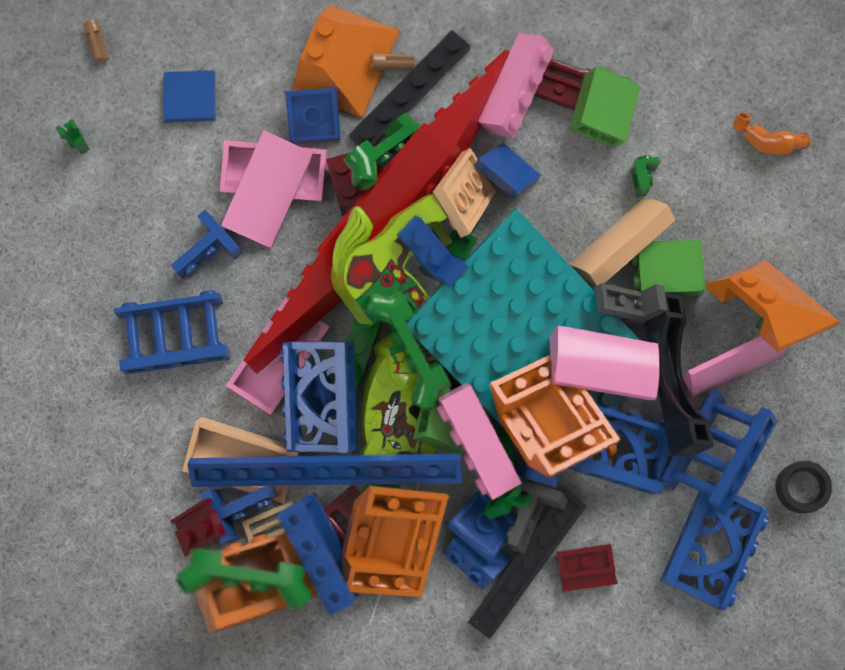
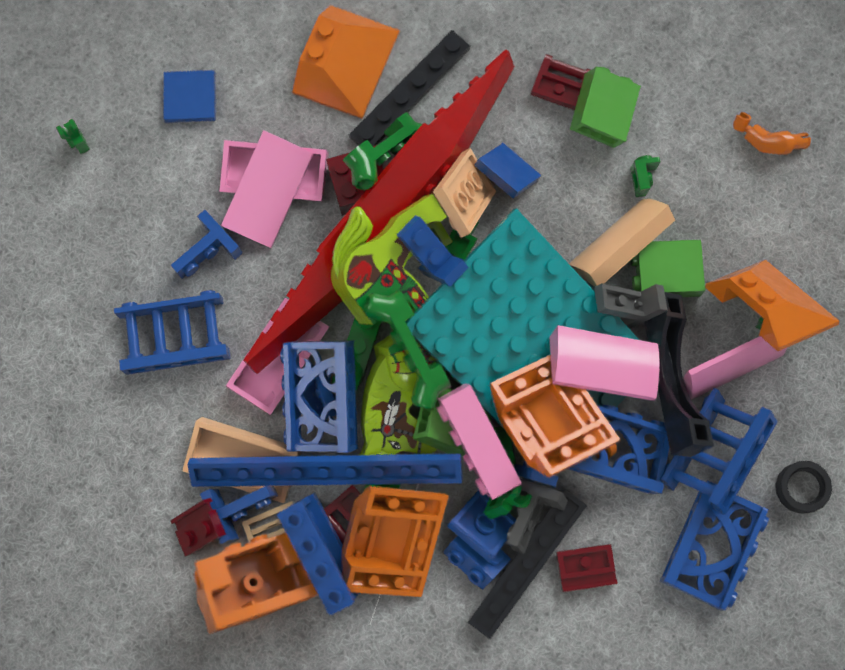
medium nougat piece [84,19,109,64] -> none
green plate [176,549,312,611] -> none
blue tile [285,88,341,143] -> none
medium nougat piece [370,54,415,70] -> none
bright pink brick [478,33,554,138] -> none

